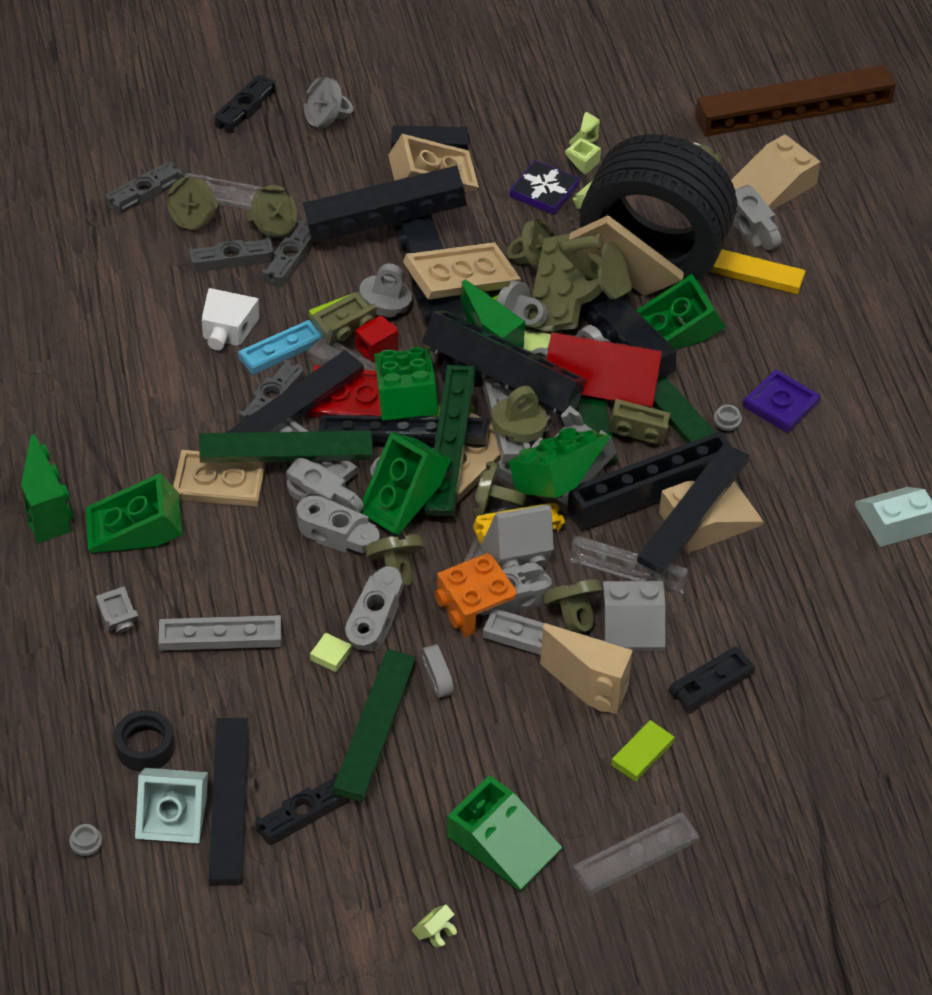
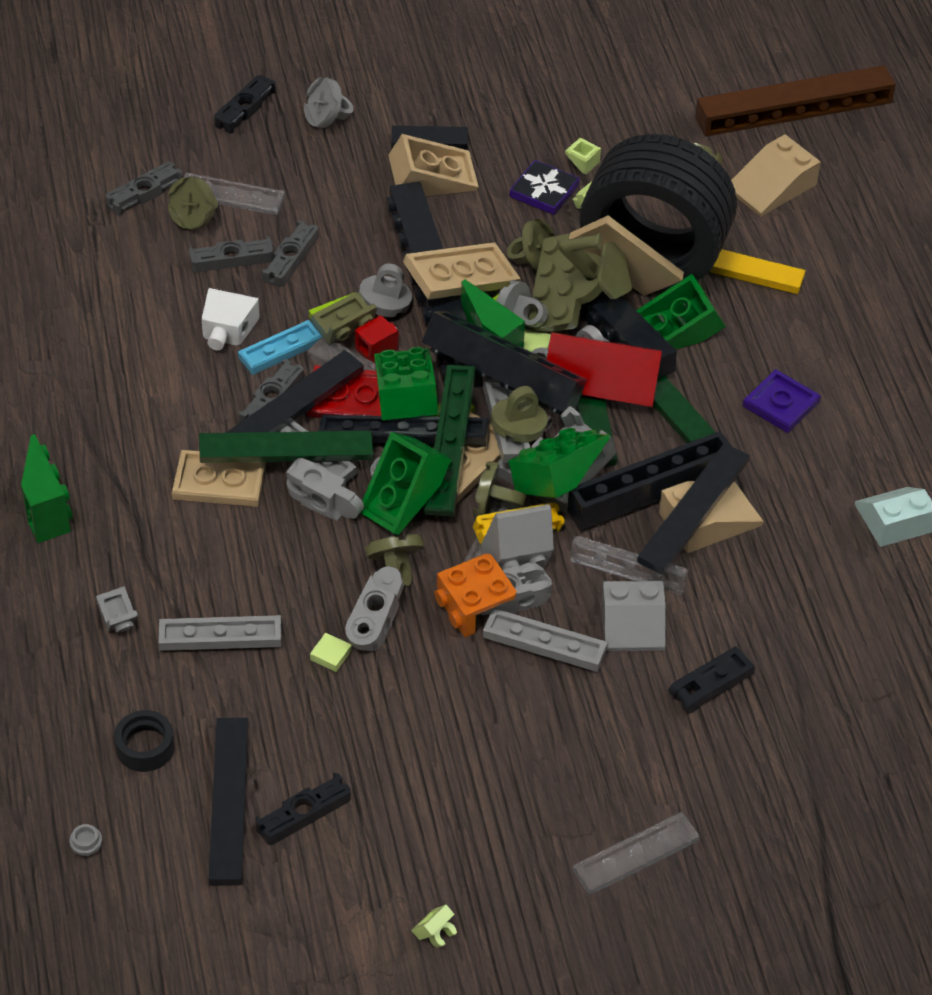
green slope [86,472,182,553] -> none
light aqua slope [135,768,208,843] -> none
olive tile [246,184,297,238] -> none
light grey piece [297,495,380,553] -> none
black brick [303,165,467,243] -> none
dark green tile [333,649,416,802] -> none
light grey beam [421,644,454,698] -> none
slope [447,775,562,892] -> none
tan slope [540,623,633,715] -> none
olive tile [543,579,603,634] -> none
yellowish green slope [569,112,600,145] -> none
olive bracket [608,399,670,445] -> none
lime tile [611,720,675,782] -> none
light grey plate [713,405,742,431] -> none
light grey piece [733,185,782,250] -> none

